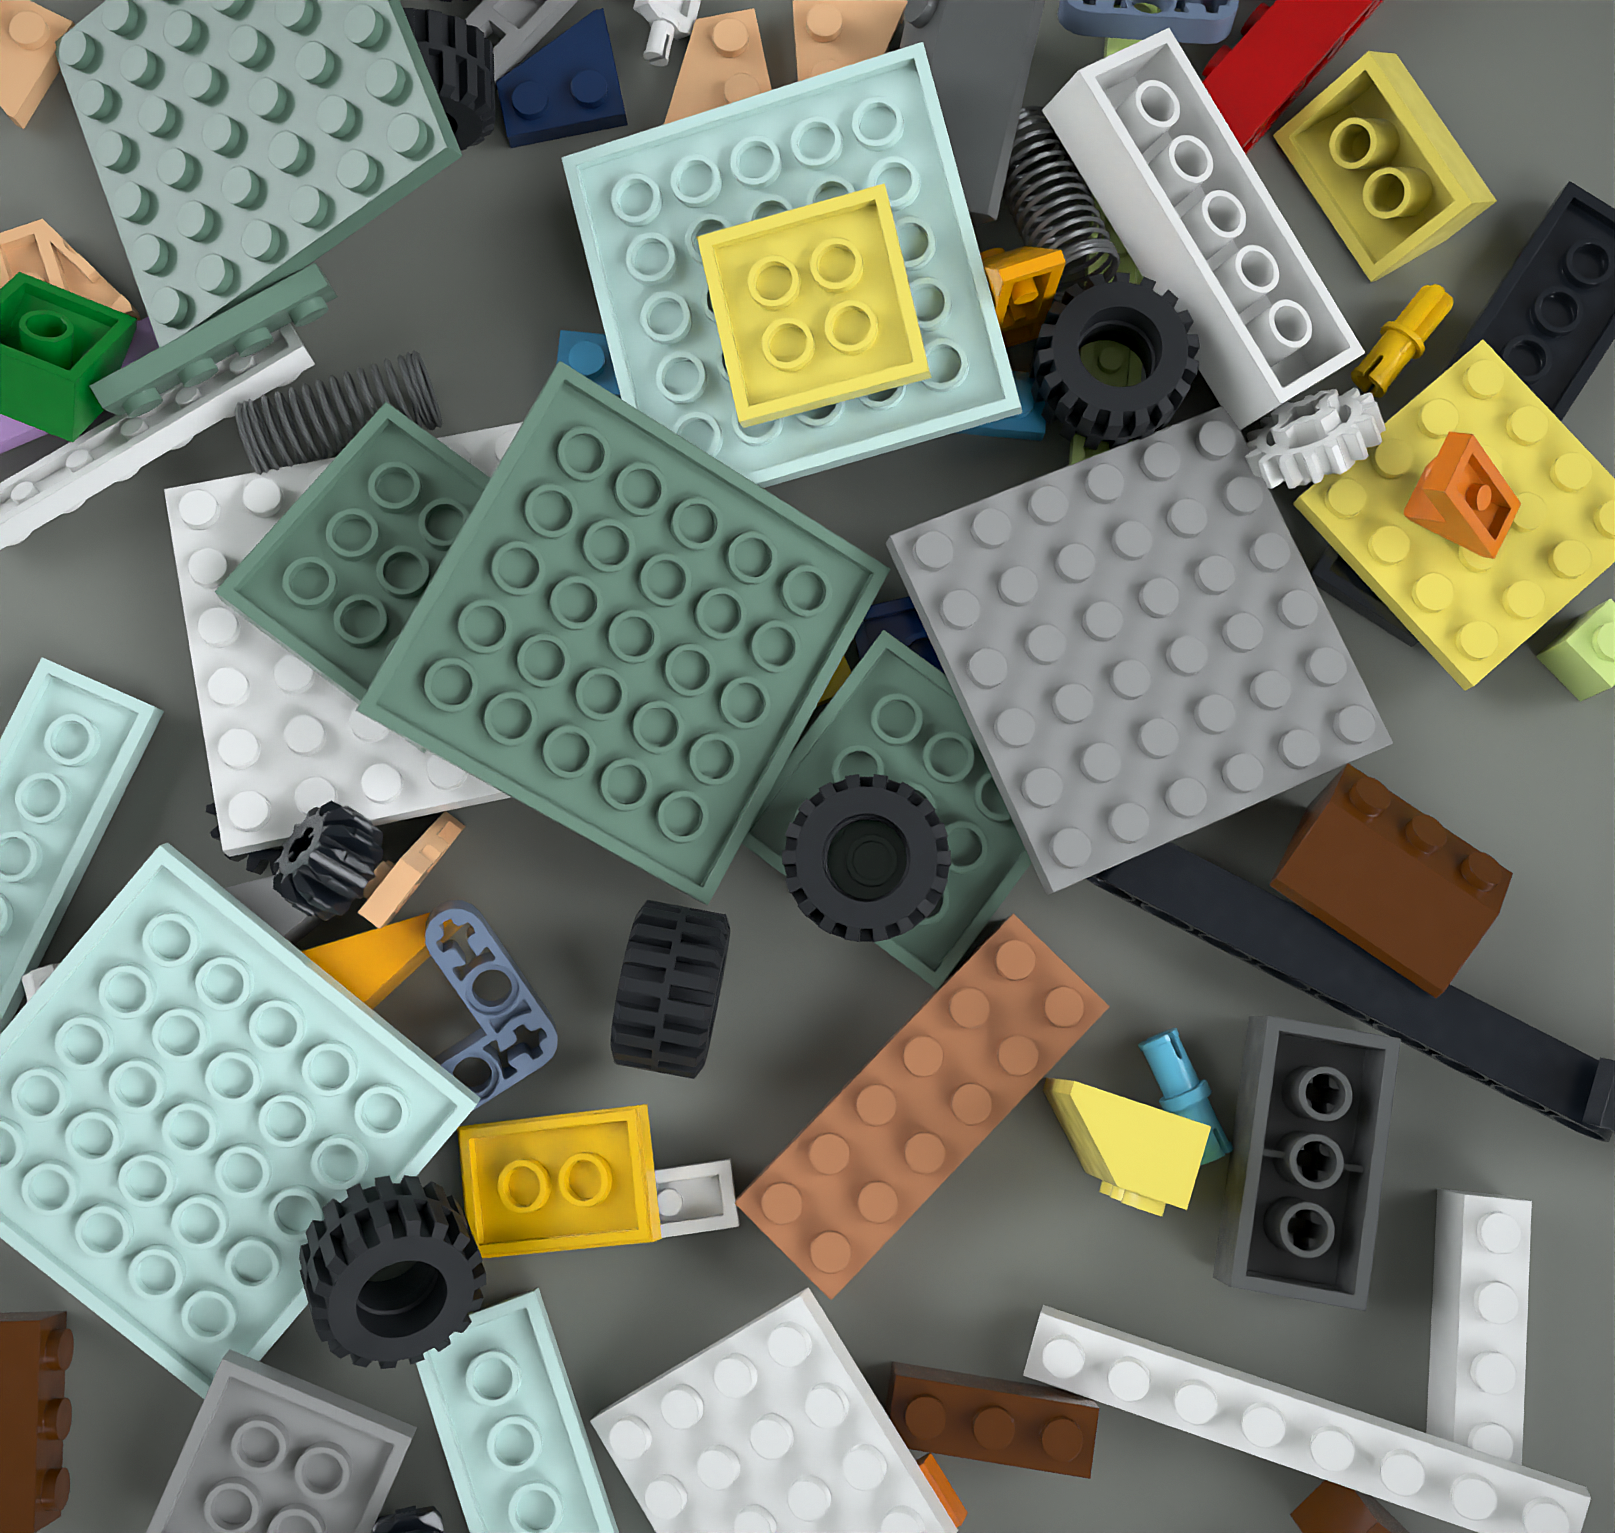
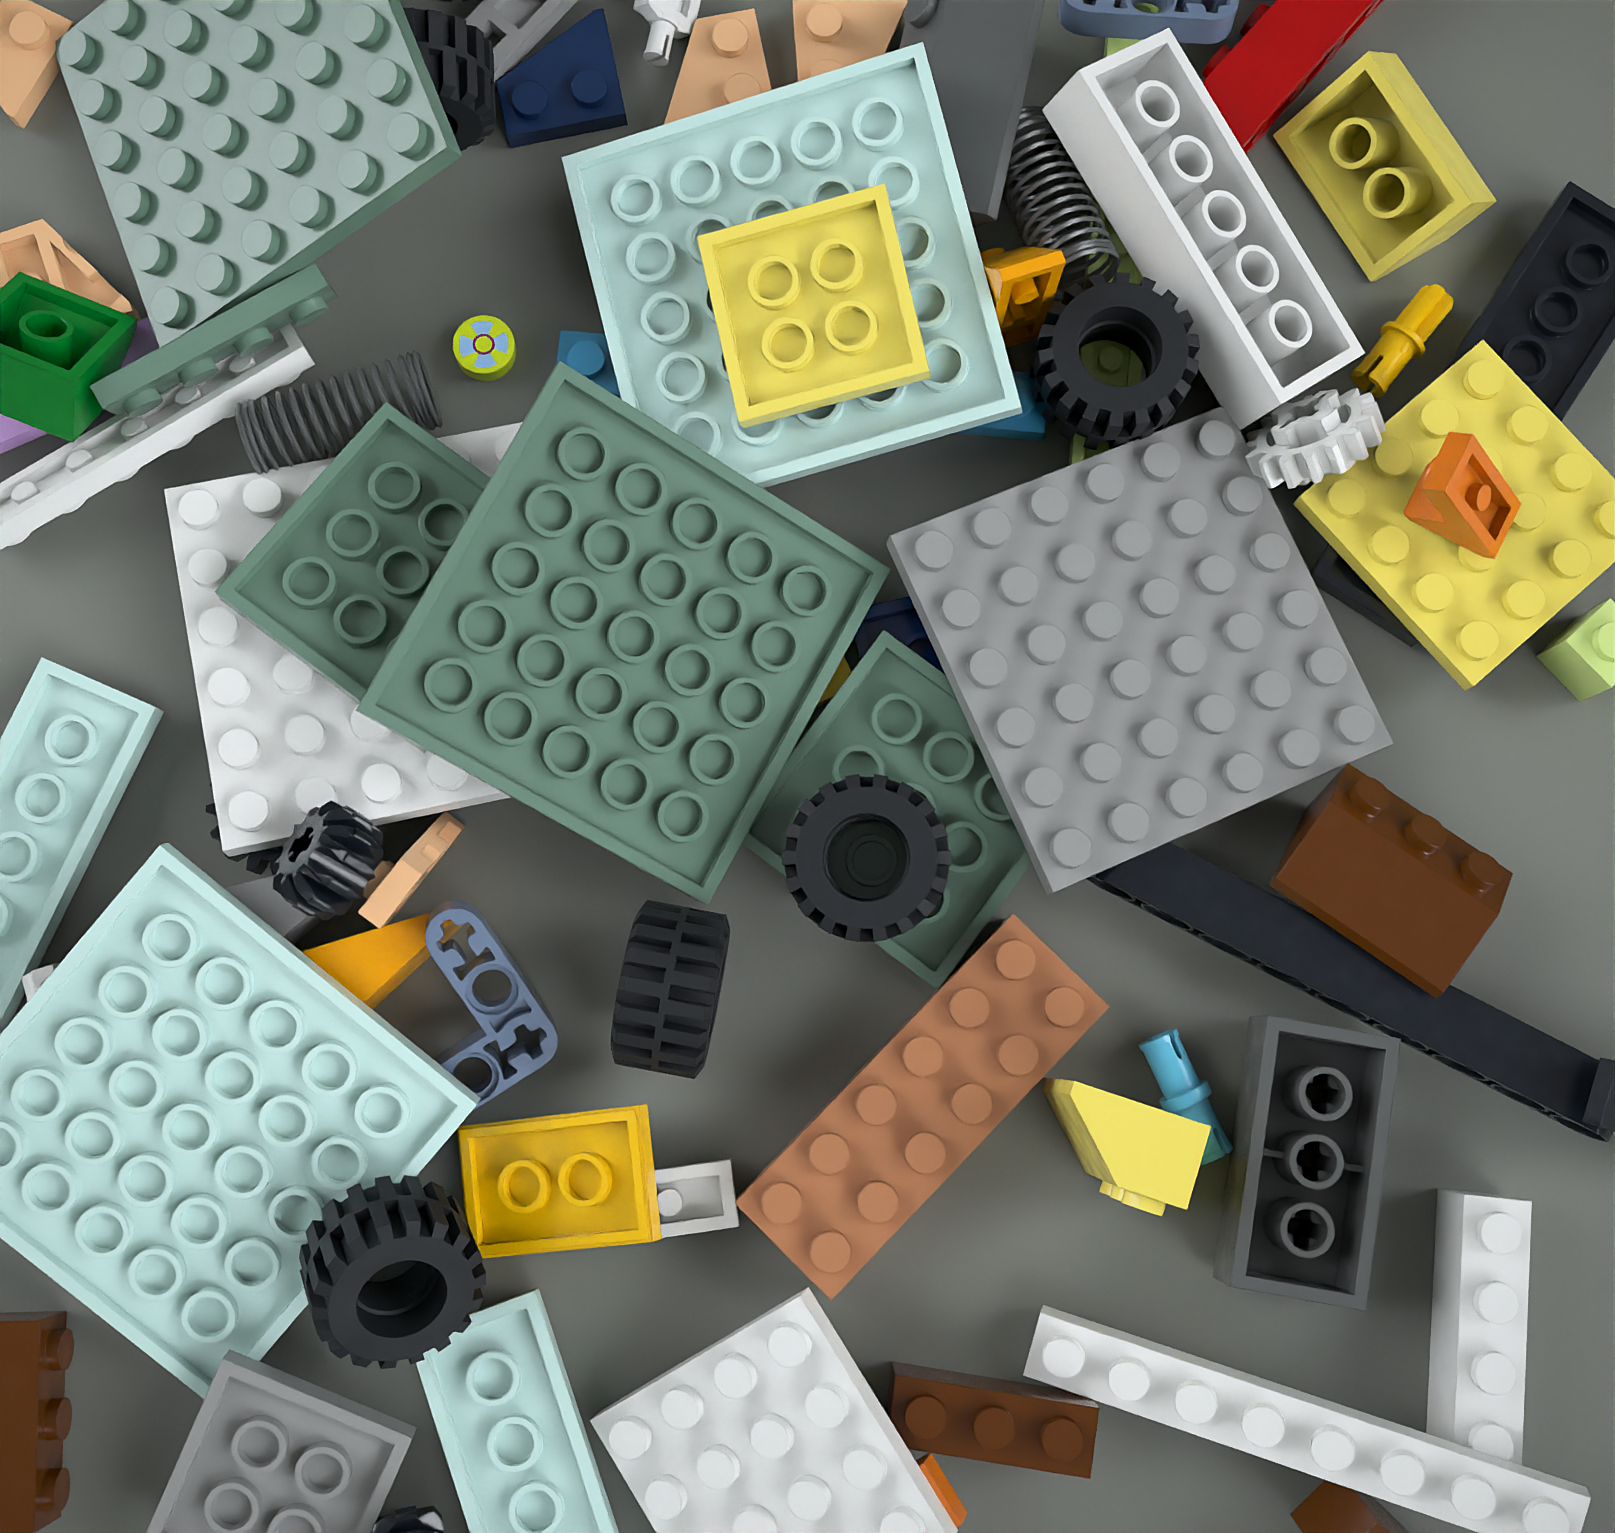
none -> neon yellow tile [453,315,516,381]

